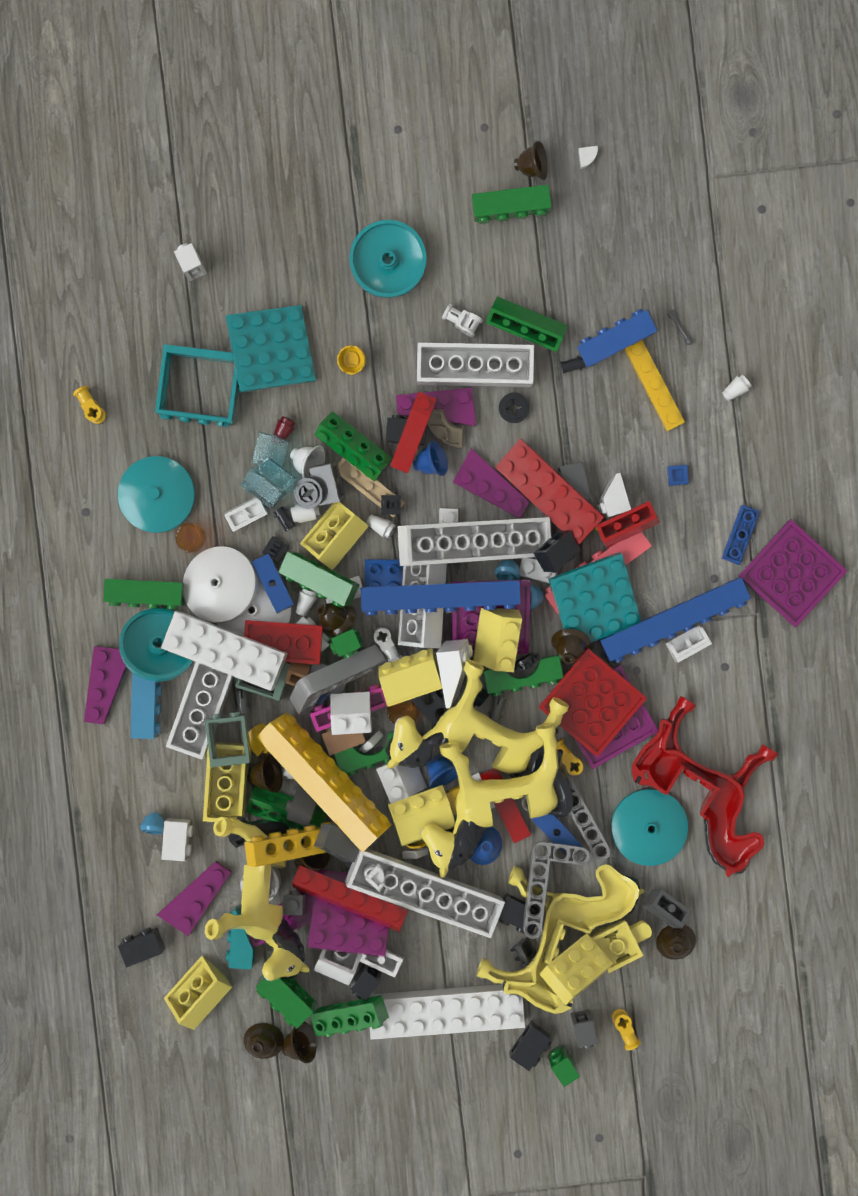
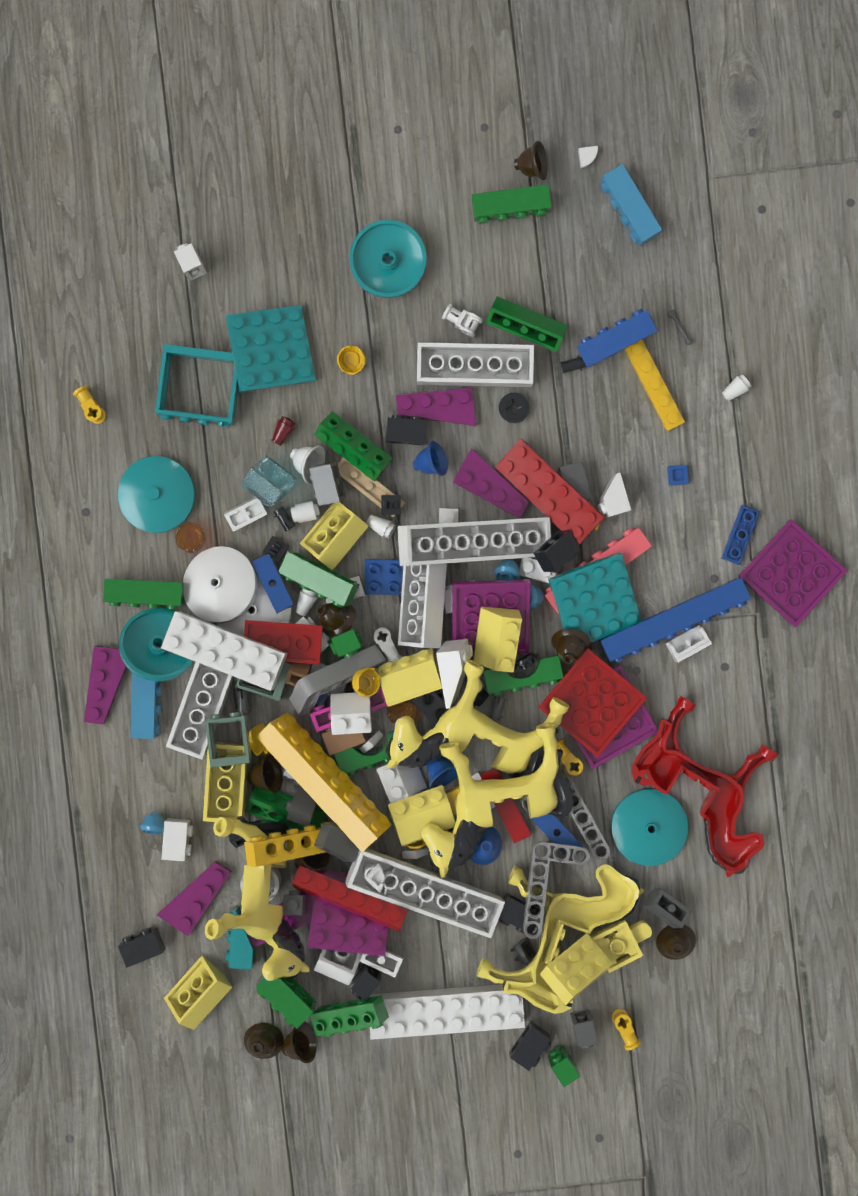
clear light blue piece [251,431,290,473] -> none
gear [294,477,324,509] -> none
blue brick [360,581,521,615] -> none
red slope [390,392,437,474] -> none
dark tan tile [428,409,463,448] -> none
red brick [596,501,660,548] -> none
none -> yellow hair [352,668,381,697]
none -> dark azure brick [600,164,662,247]

